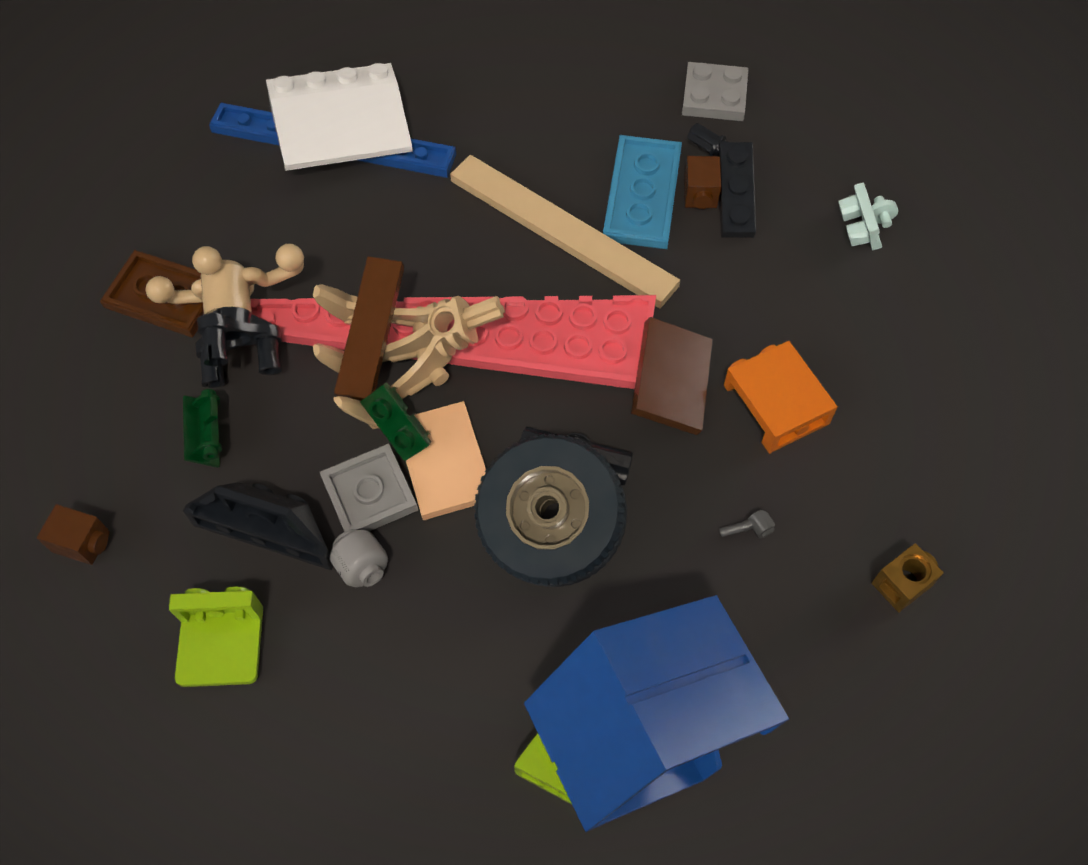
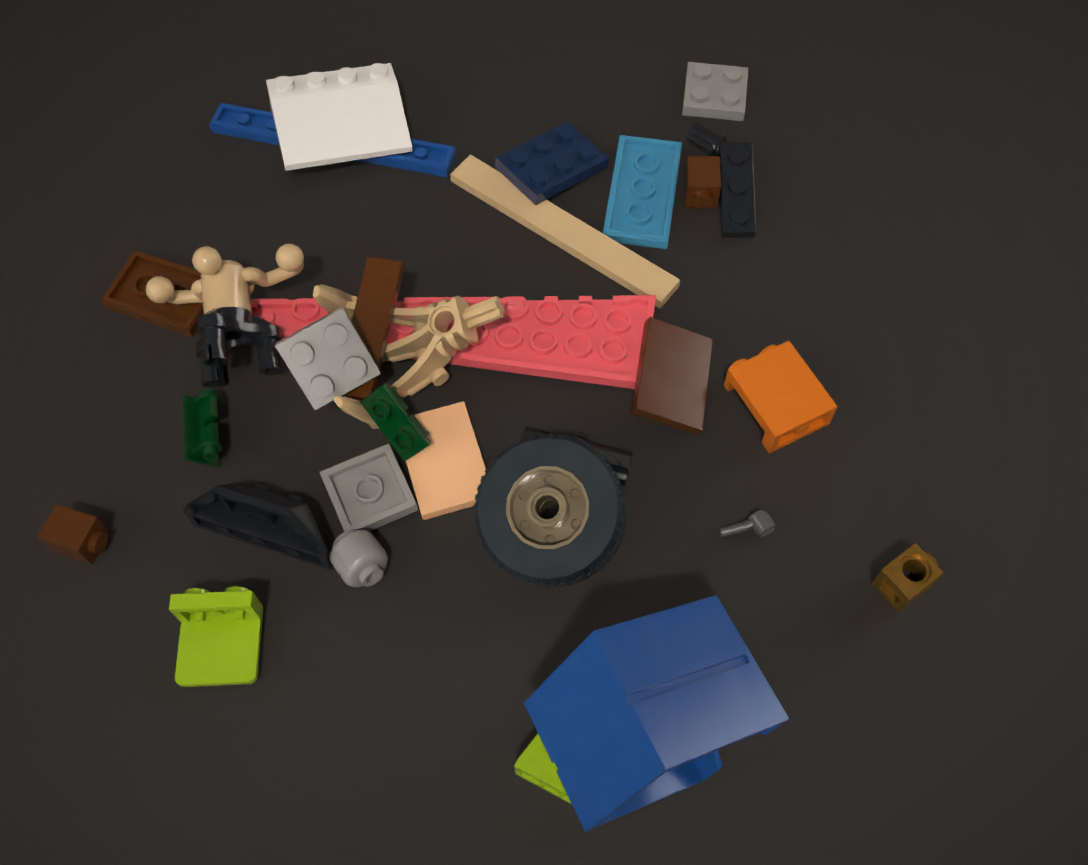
light aqua hips [838,182,898,251] -> none
none -> light grey plate [275,306,381,410]
none -> dark blue plate [495,122,609,205]

